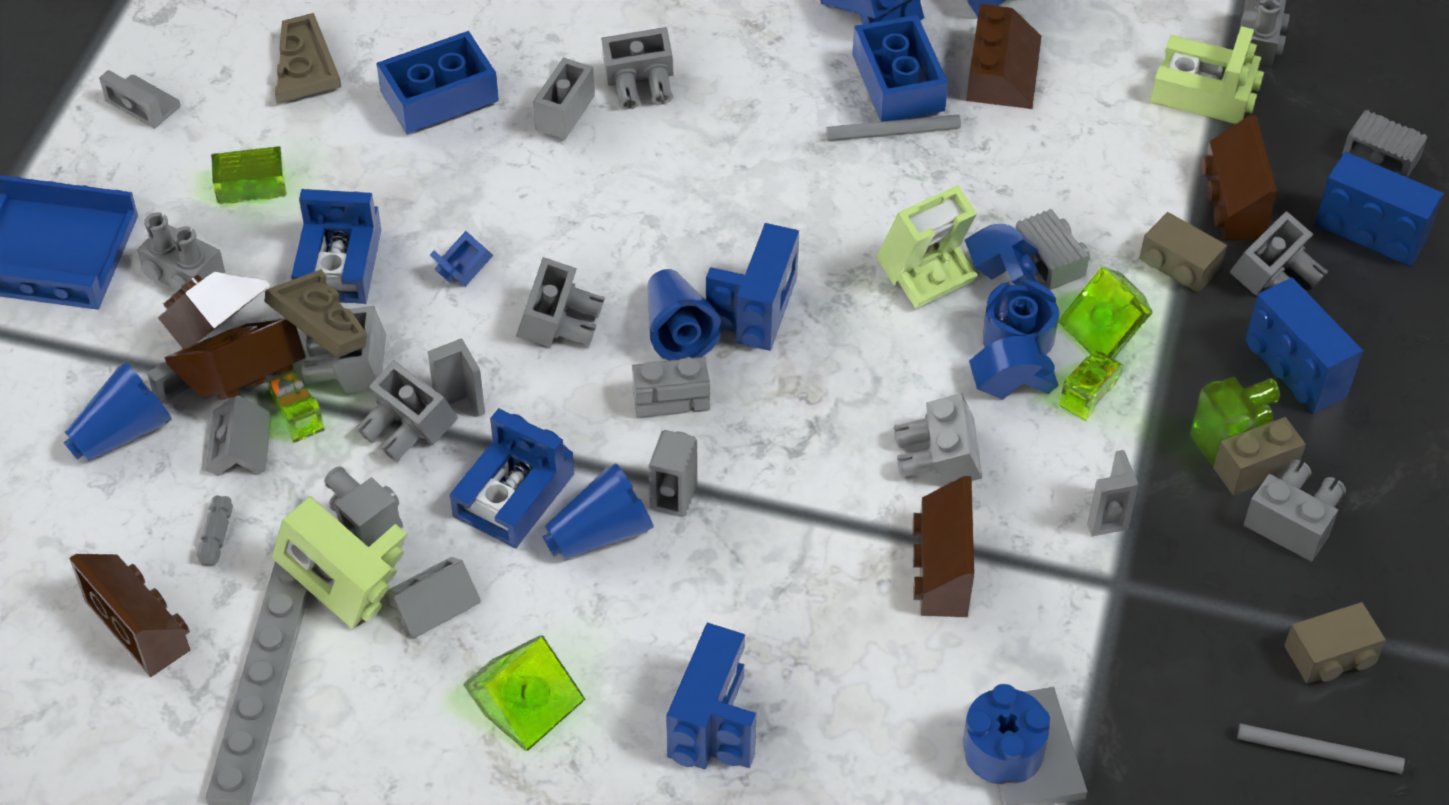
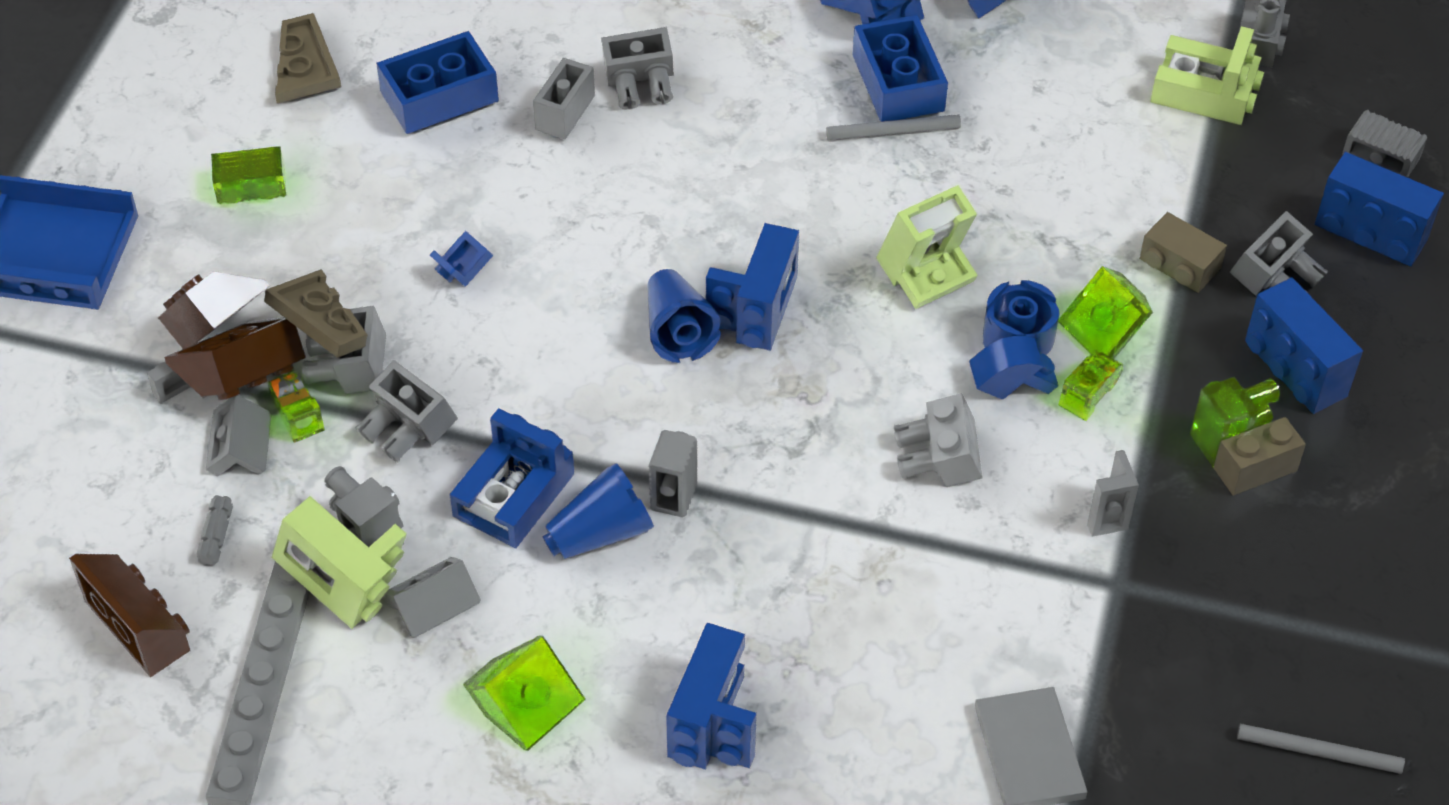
blue cone [63,362,172,461] -> none
light grey panel [99,70,181,129] -> none
light grey brick [137,212,225,292] -> none
blue brick [291,189,382,304] -> none
light grey panel [427,338,485,417] -> none
light grey brick [516,257,605,348] -> none
light grey brick [632,357,710,418] -> none
reddish brown slope [912,476,975,617] -> none
blue brick [963,684,1050,784] -> none
blue brick [964,224,1039,285] -> none
reddish brown slope [966,4,1042,109] -> none
light grey brick [1015,209,1090,290] -> none
reddish brown slope [1200,115,1277,241] -> none
light grey brick [1243,459,1346,562] -> none
dark tan brick [1284,602,1386,684] -> none

